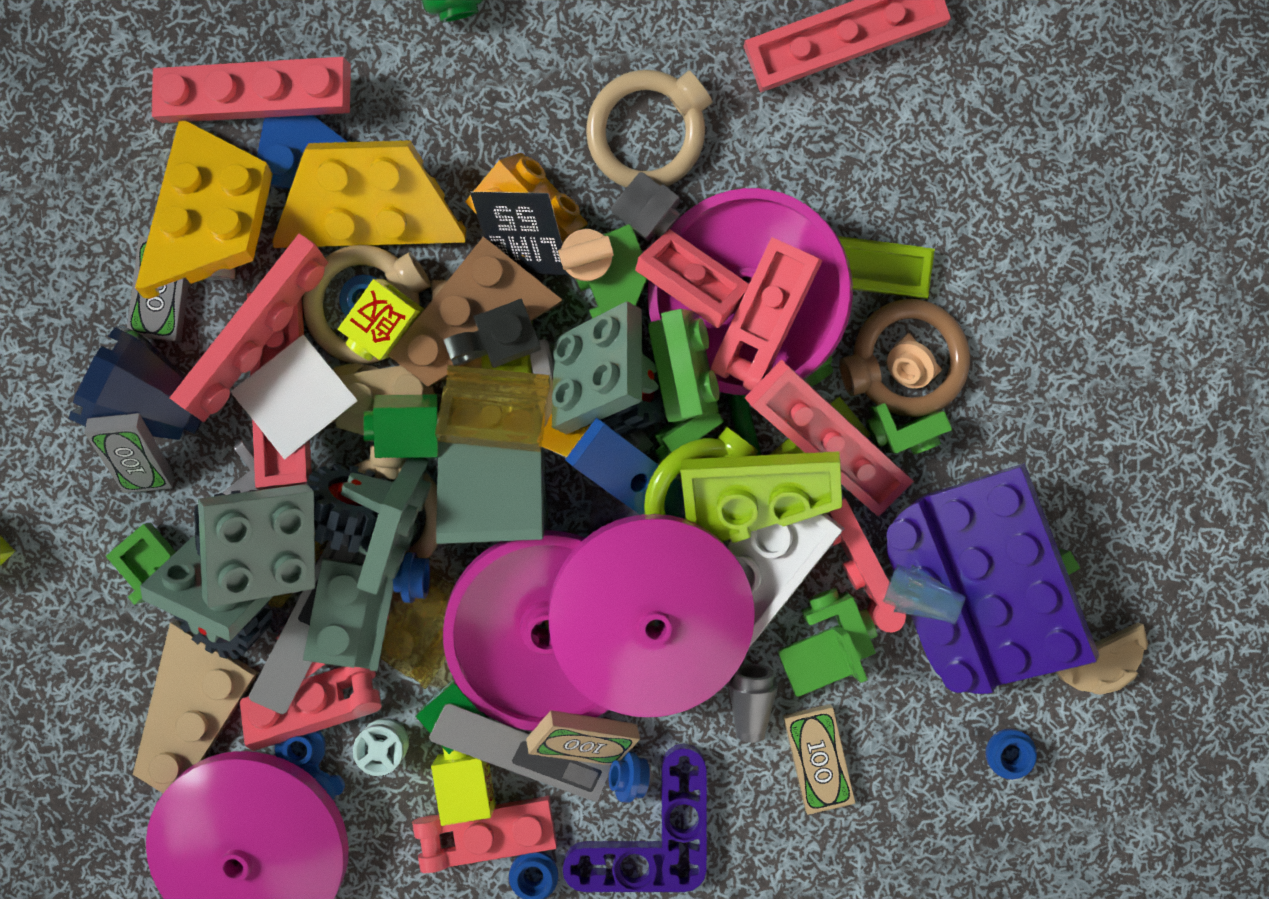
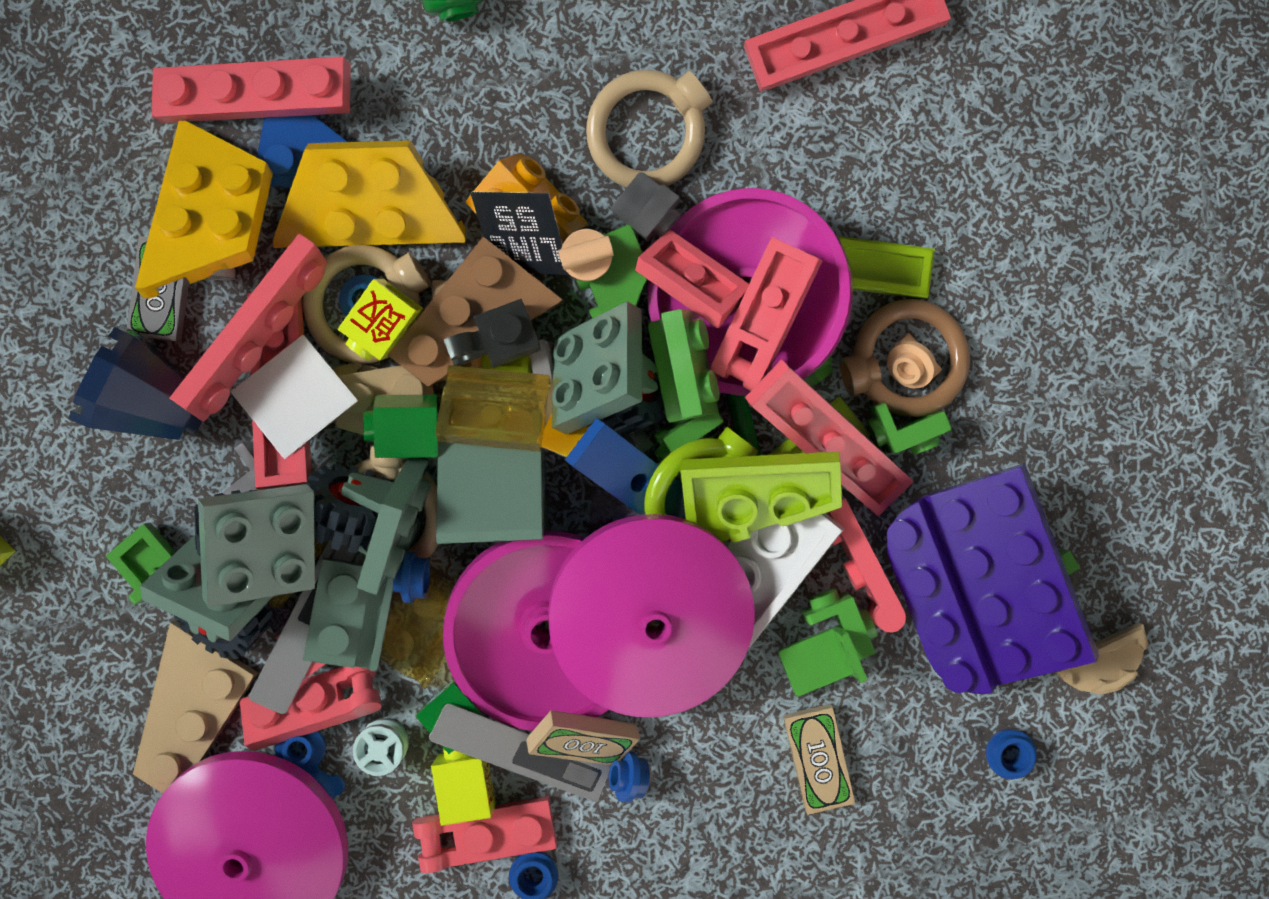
light grey tile [84,413,174,493] -> none
dark purple beam [563,743,707,892] -> none
flat silver cone [728,664,778,743] -> none
clear light blue cone [883,564,965,625] -> none

